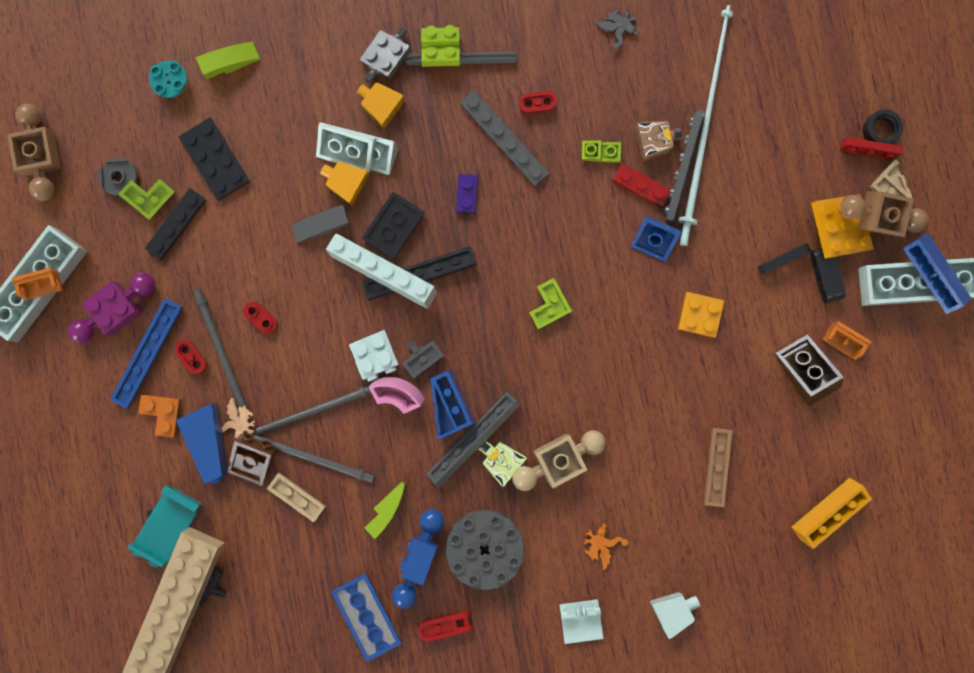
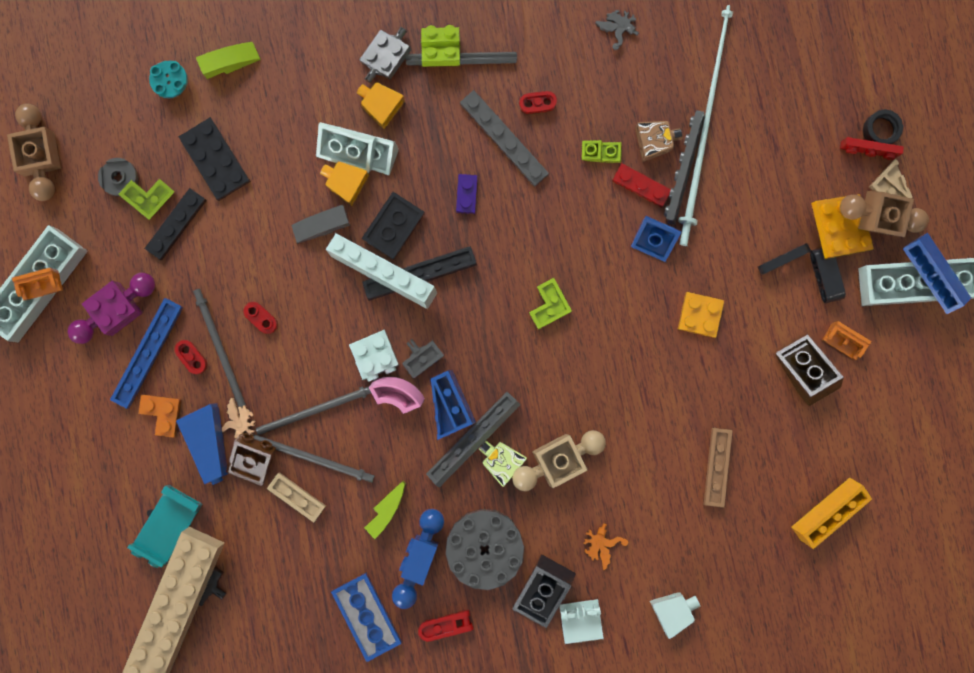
none -> black slope [512,554,576,628]

